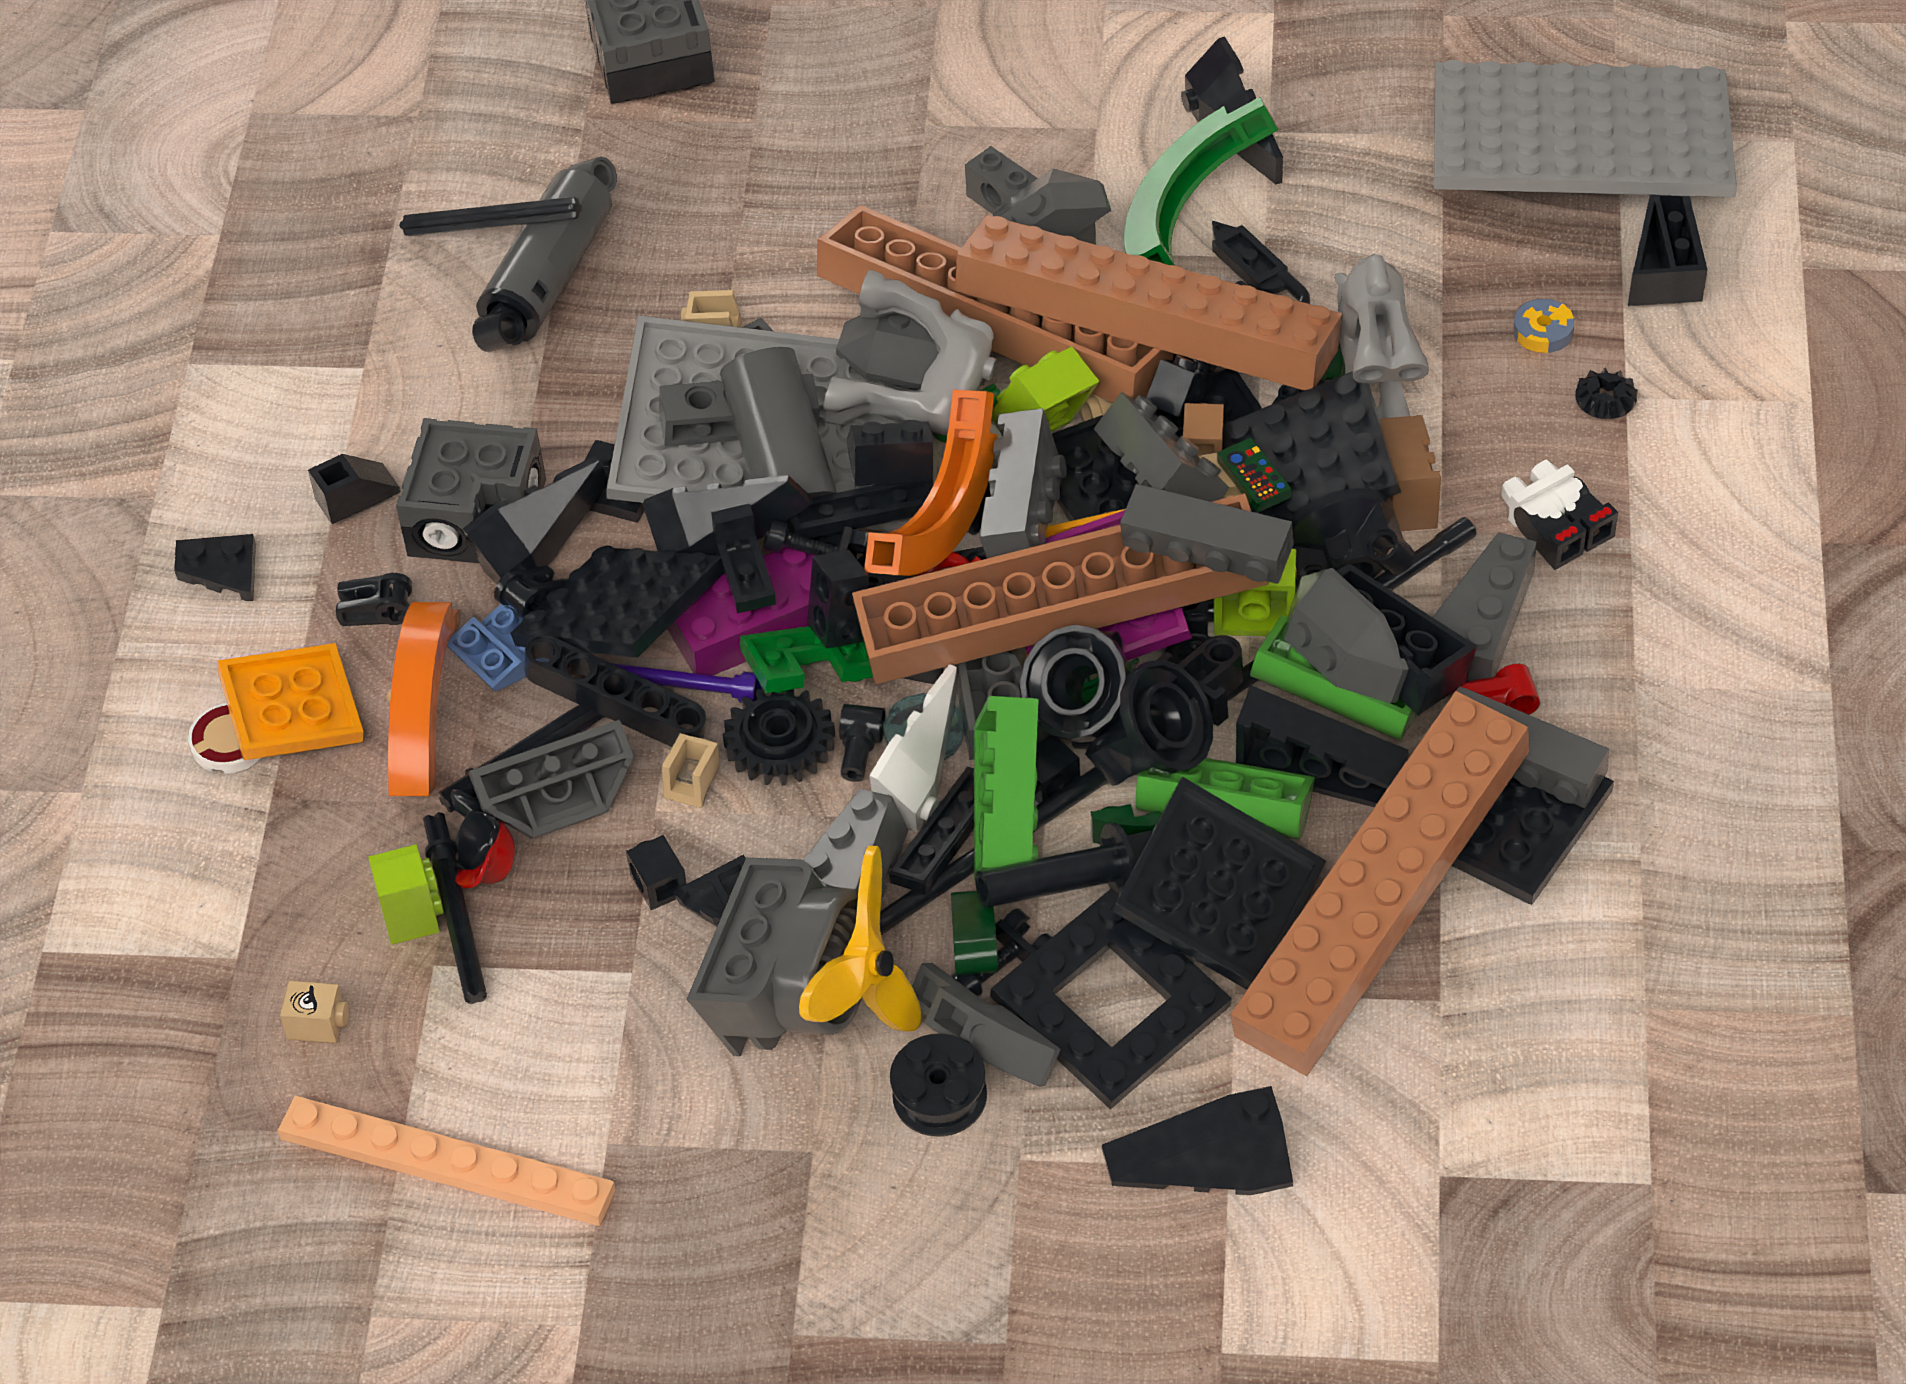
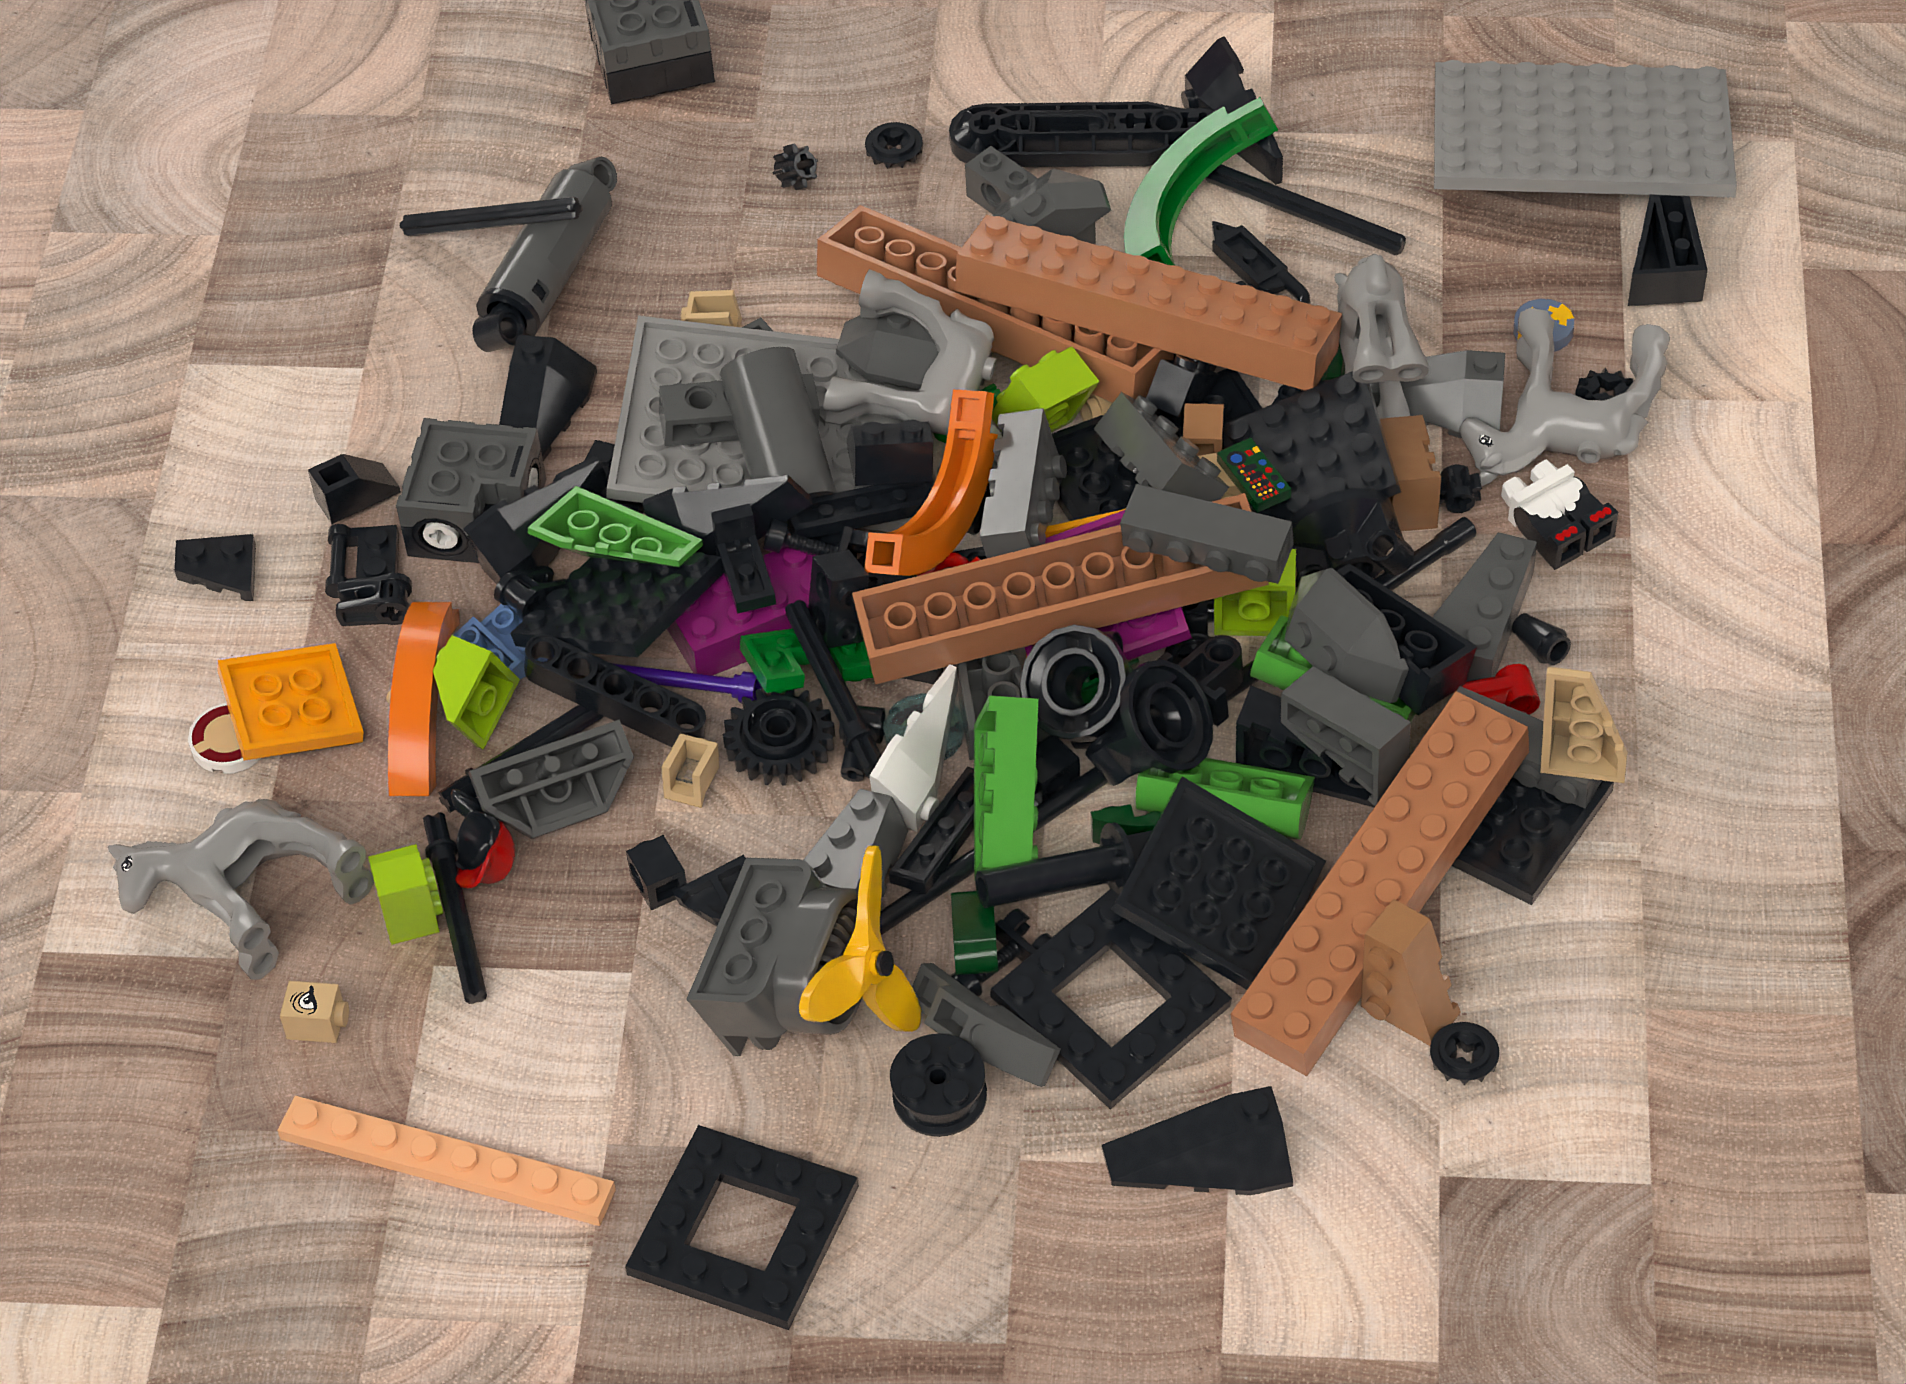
none -> light grey animal [108,799,374,980]
none -> black plate [325,524,399,598]
none -> lime slope [433,635,520,750]
none -> black wedge [499,335,597,461]
none -> bright green wedge [528,486,703,567]
none -> black plate [625,1125,859,1330]
none -> black gear [772,143,818,190]
none -> black axle [785,600,882,778]
none -> black gear [865,122,923,169]
none -> black beam [949,101,1215,167]
none -> black axle [1206,164,1406,255]
none -> dark grey wedge [1281,666,1411,806]
none -> medium nougat wedge [1361,899,1461,1046]
none -> wedge [1369,350,1505,438]
none -> black gear [1429,1022,1499,1086]
none -> black gear [1439,464,1482,513]
none -> light grey animal [1459,308,1670,486]
none -> black cone [1512,613,1571,665]
none -> tan wedge [1540,667,1628,783]

